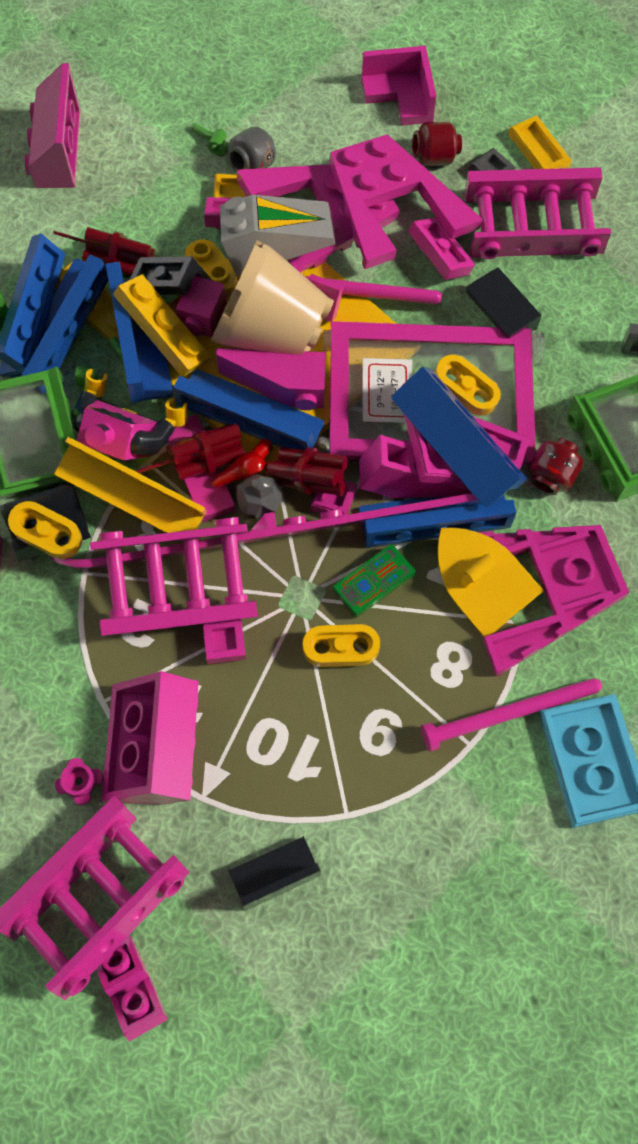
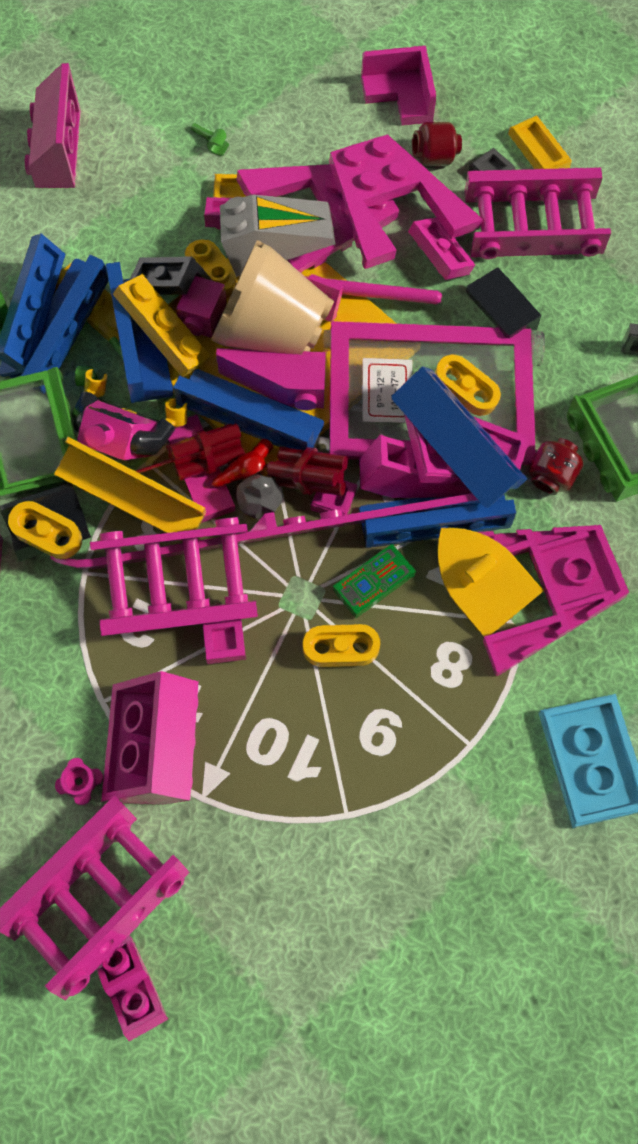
dark red piece [53,227,156,276] -> none
dark grey head [227,127,276,172] -> none
black panel [228,836,321,911] -> none
dark pink bar [421,678,602,752] -> none

